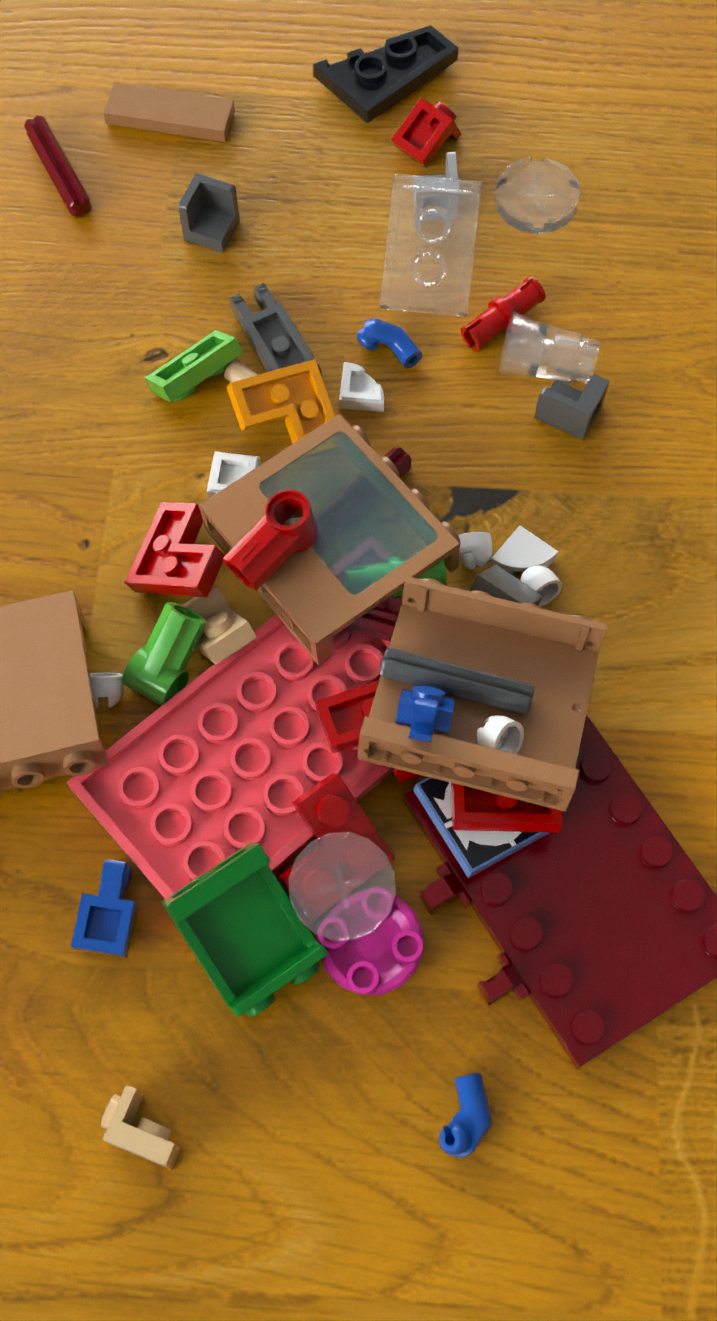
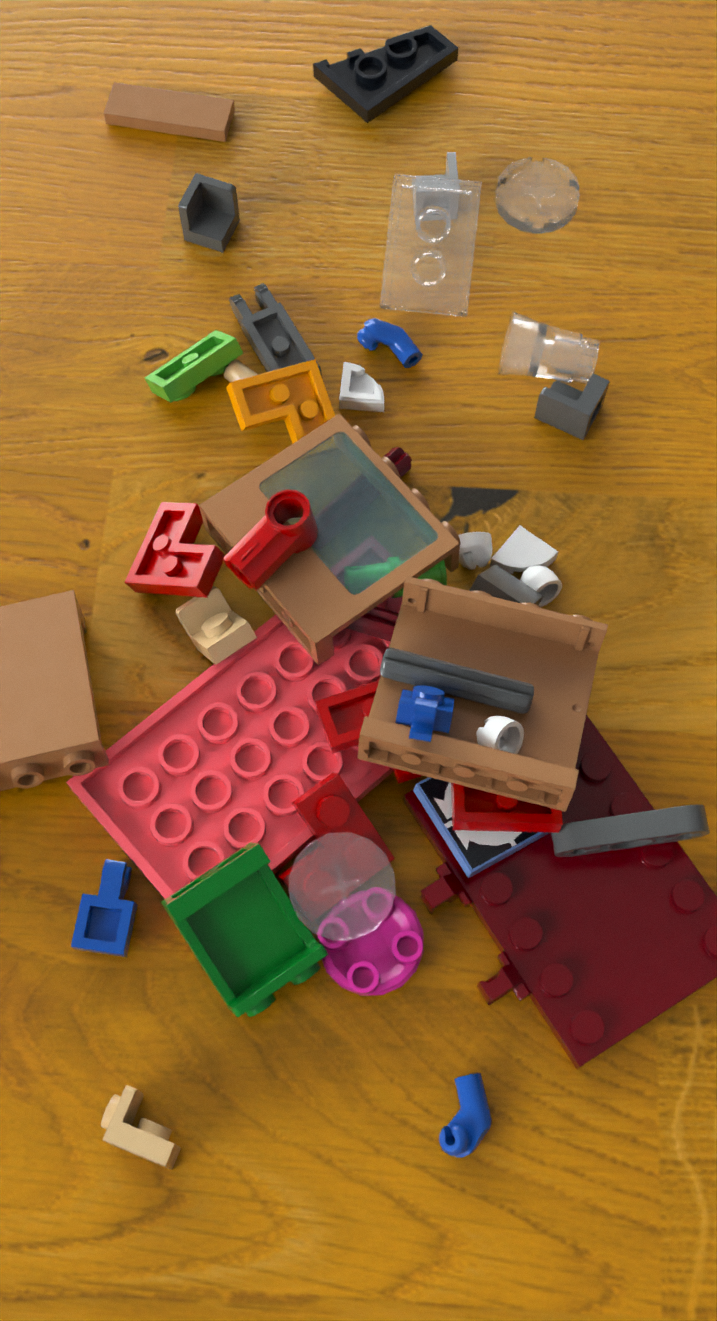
dark red axle [24,115,92,217] -> none
white hinge [90,673,123,708] -> none
bright green piece [122,602,208,707] -> none
white tile [207,451,261,499] -> none
red bracket [391,98,461,168] -> none
red pin [460,276,546,352] -> none
none -> dark grey beam [551,805,710,857]

